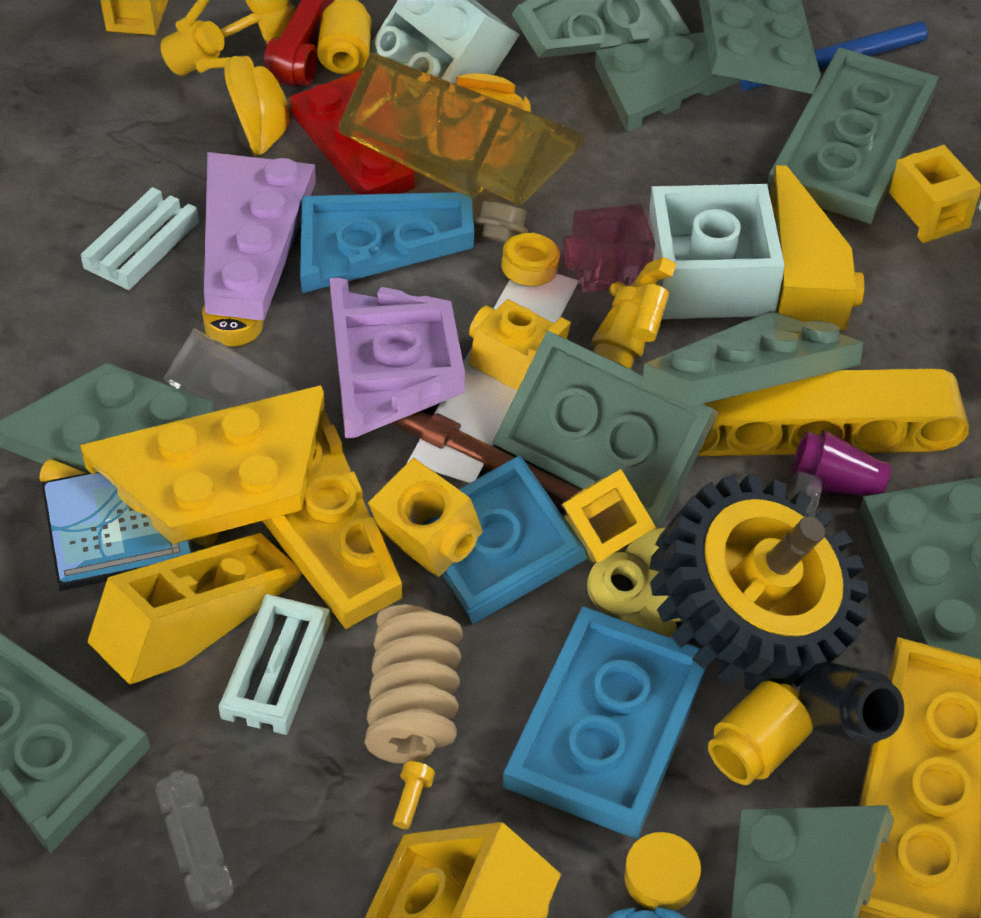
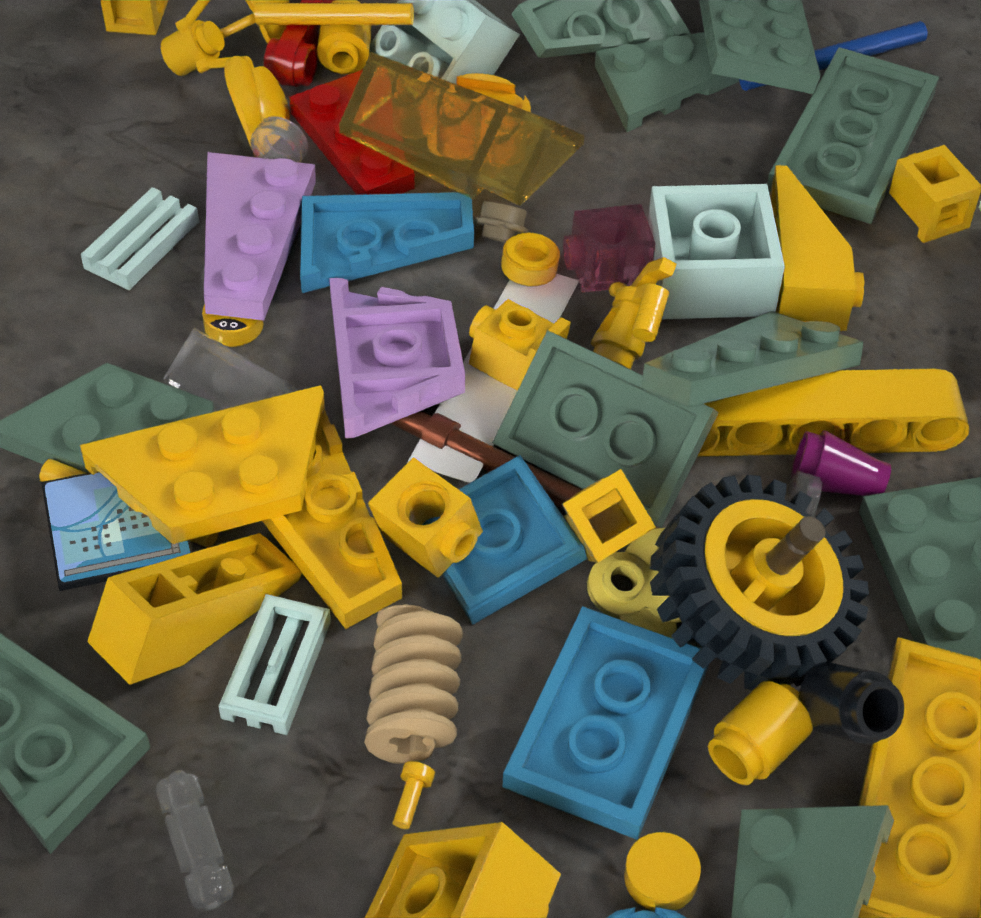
none -> clear tile [250,116,308,163]
none -> yellow bar [254,3,414,25]

